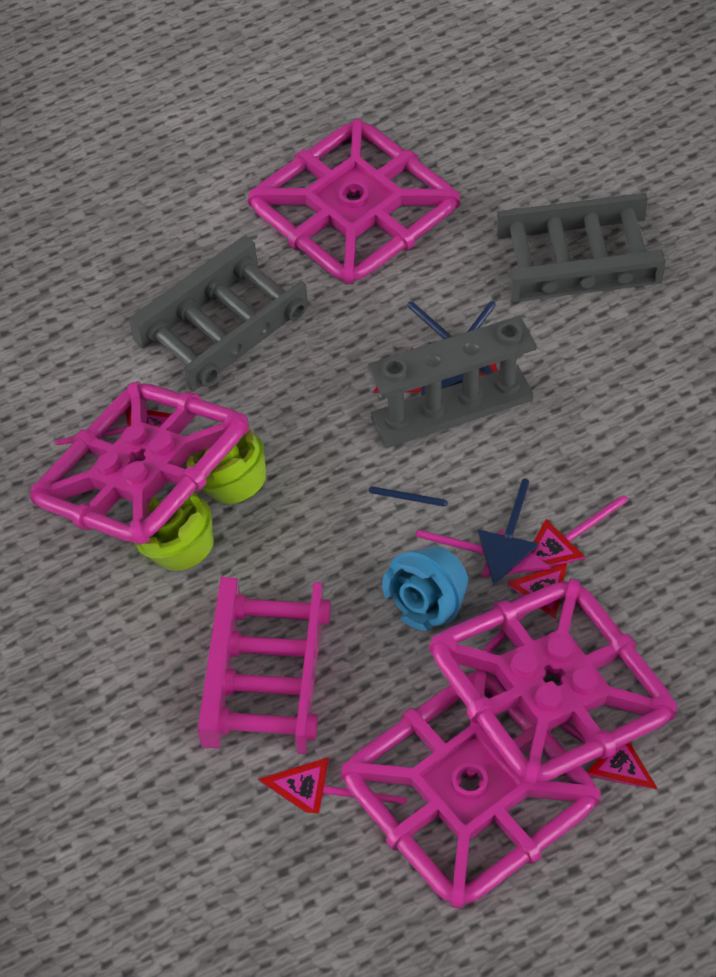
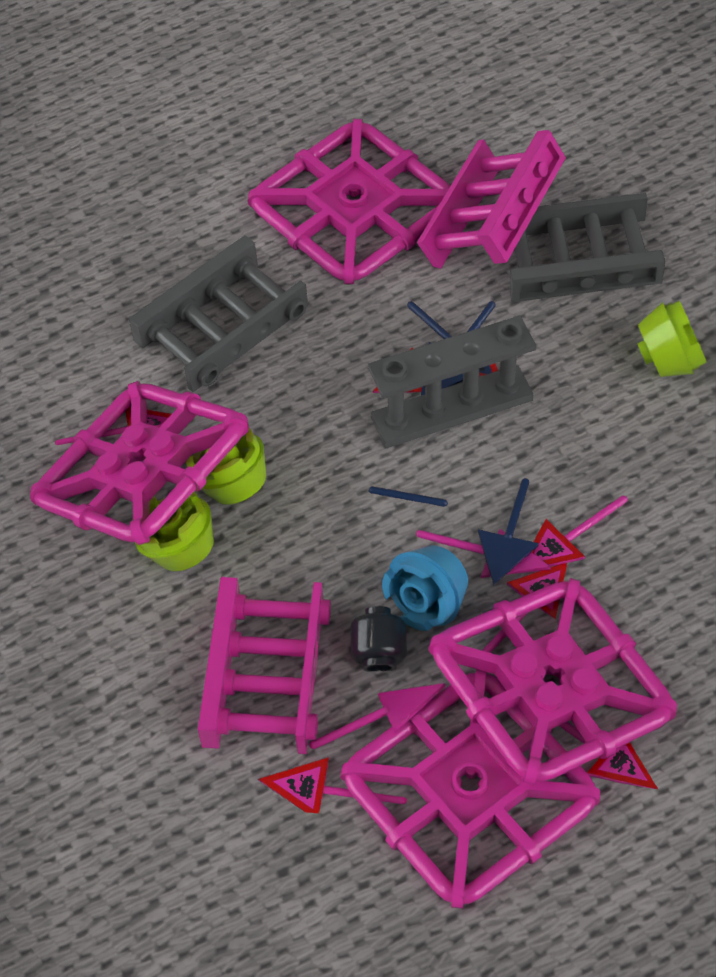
none -> dark pink piece [309,683,446,749]
none -> black head [350,606,407,672]
none -> dark pink fence [417,130,566,269]
none -> lime cone [637,301,707,377]

